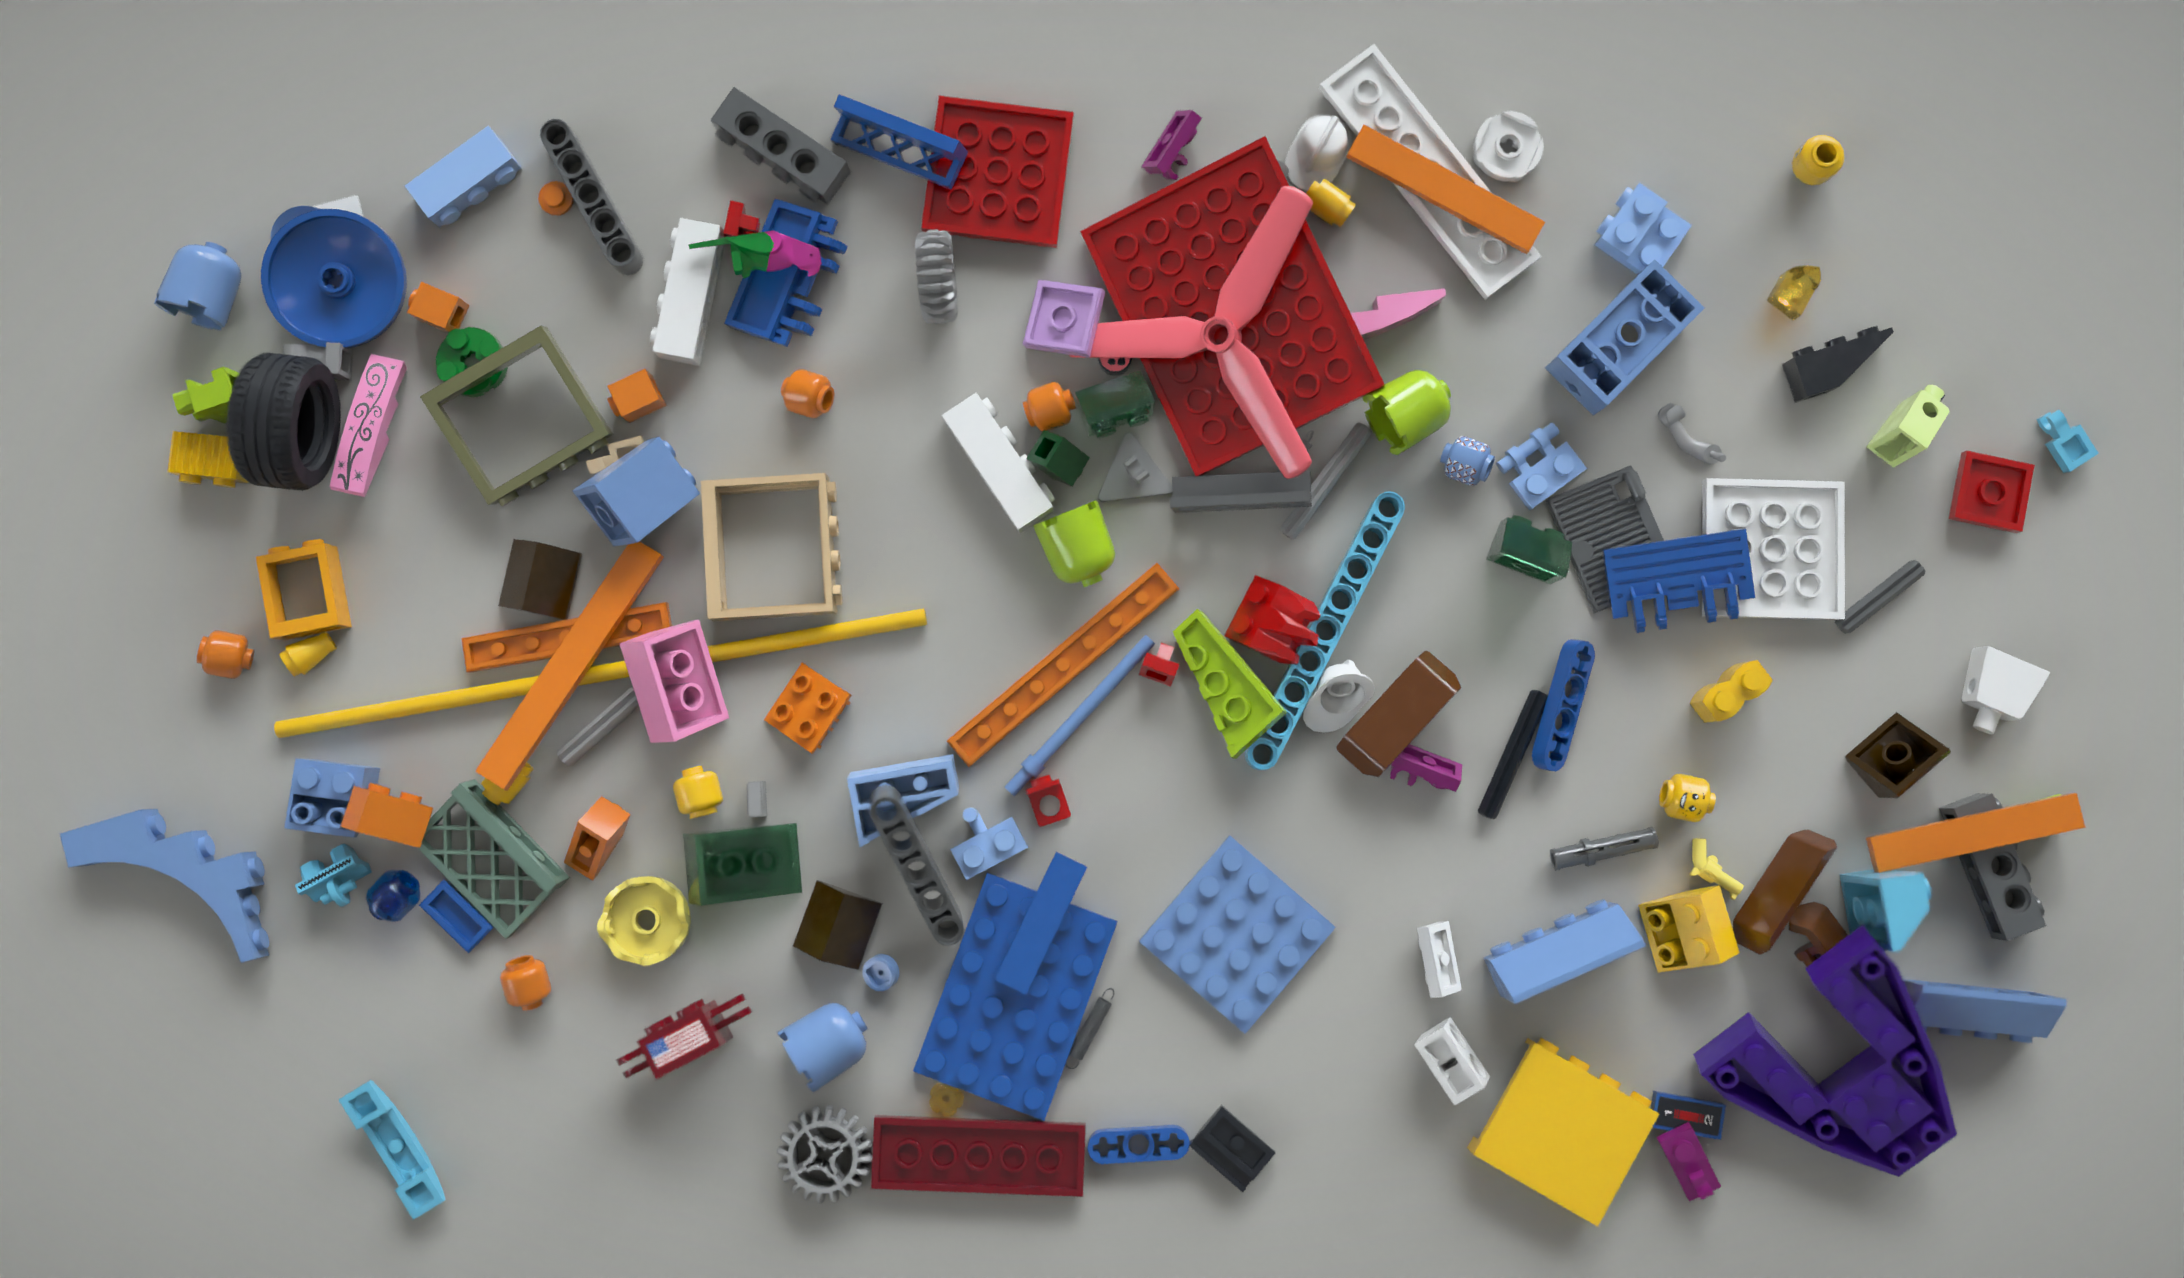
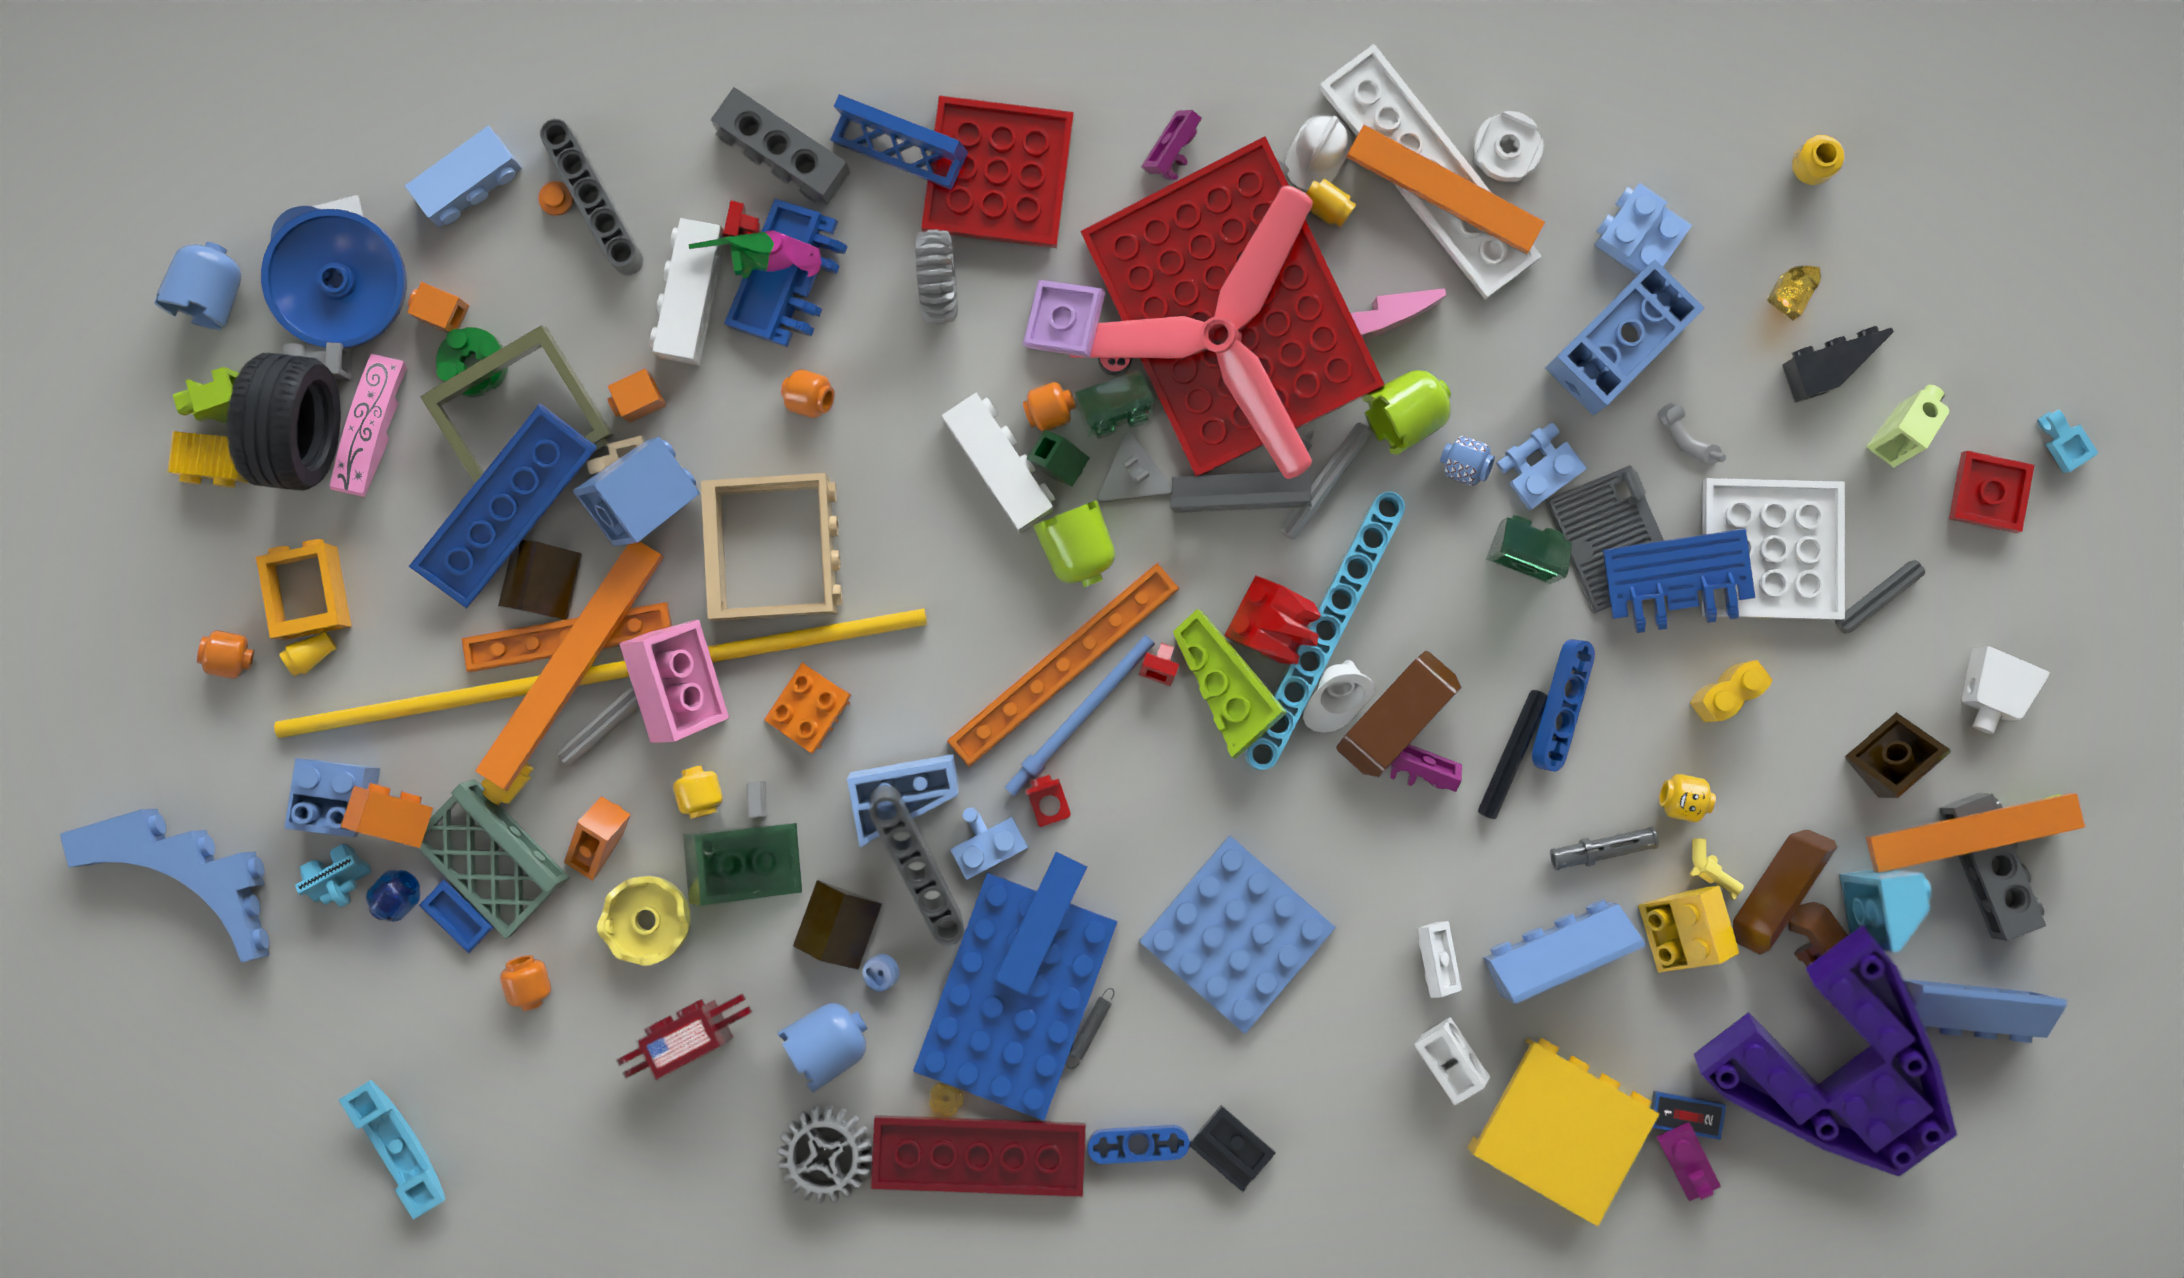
none -> blue tile [408,403,597,609]

